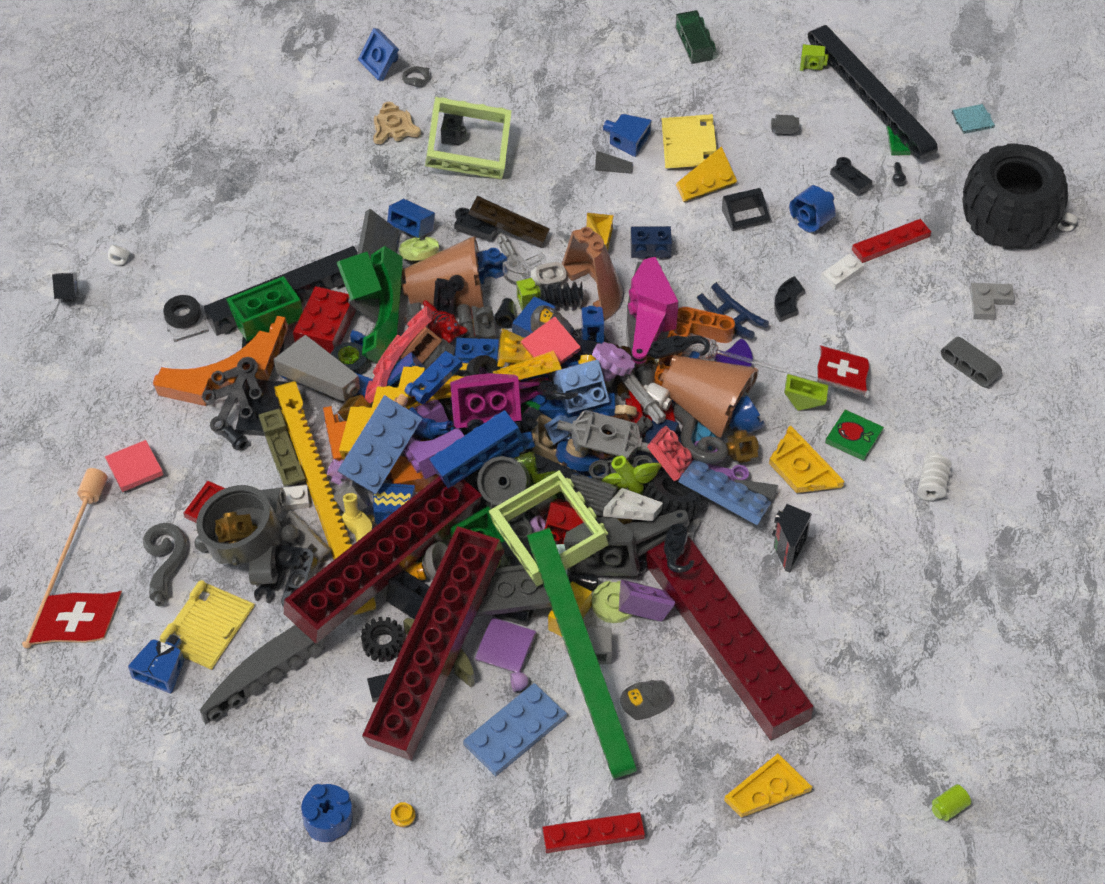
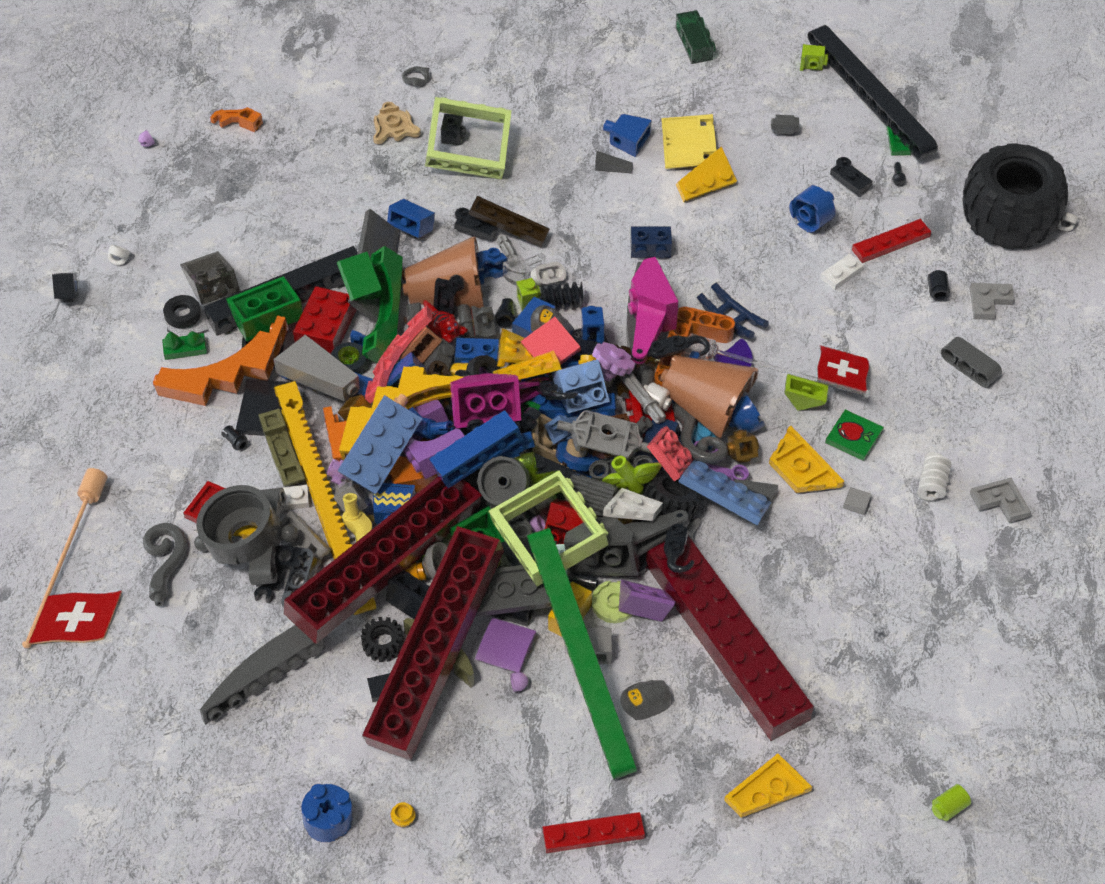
coral tile [105,440,163,492] -> none
blue torso [128,635,184,694] -> none
light yellow window [159,580,255,670] -> none
black plant [202,357,264,435] -> none
pearl gold brick [215,512,253,544] -> none
blue tile [358,28,399,81] -> none
yellowish green tile [399,237,439,261] -> none
blue plate [404,351,463,404] -> none
medium blue plate [463,683,567,777] -> none
nougat cone [562,227,623,321] -> none
yellow slope [586,213,614,251] -> none
tan tile [615,405,637,419] -> none
black tile [722,188,770,230] -> none
black slope [772,504,812,573] -> none
black tile [774,276,805,322] -> none
clear light blue piece [951,104,995,134] -> none
none -> lavender hinge [138,130,155,147]
none -> green tile [162,331,207,360]
none -> clear smoke slope [180,251,240,305]
none -> orange piece [210,107,263,132]
none -> light grey tile [843,487,871,515]
none -> black brick [927,270,950,301]
none -> light grey plate [970,478,1031,523]

